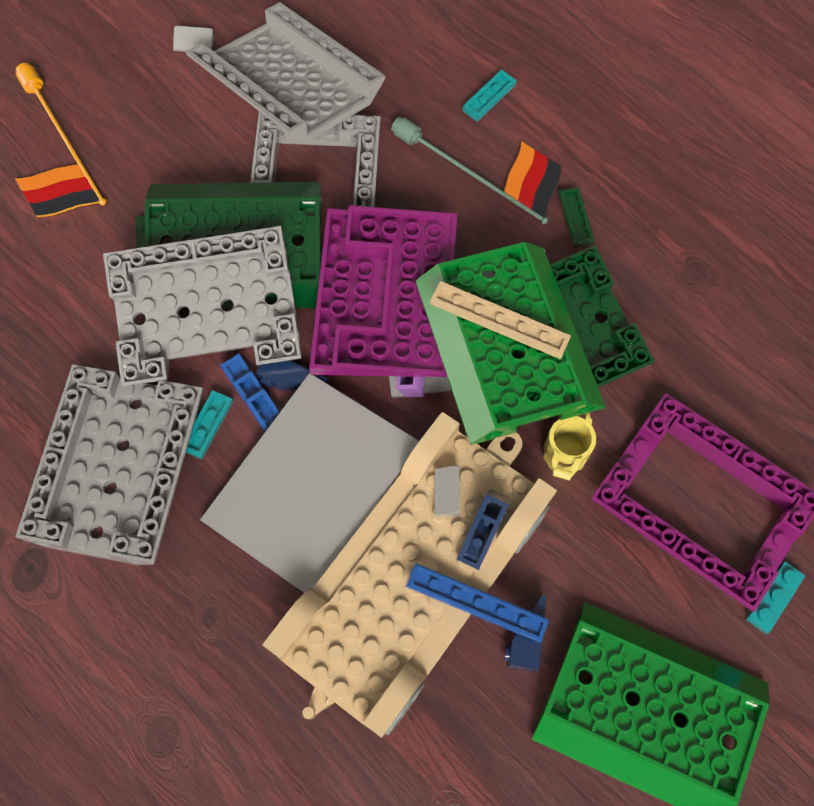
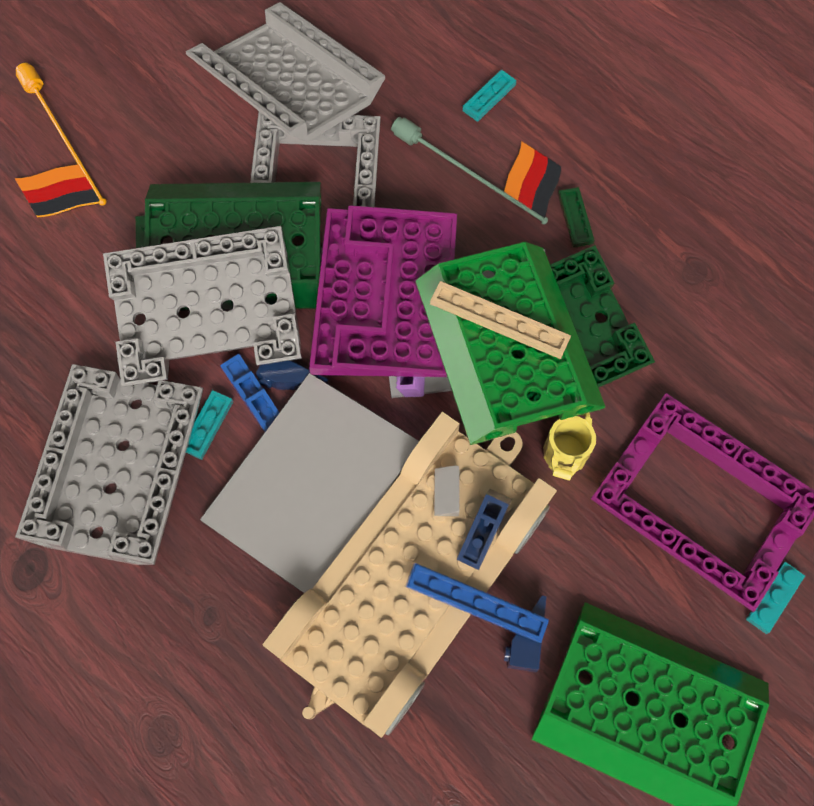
light grey slope [173,26,215,52] -> none

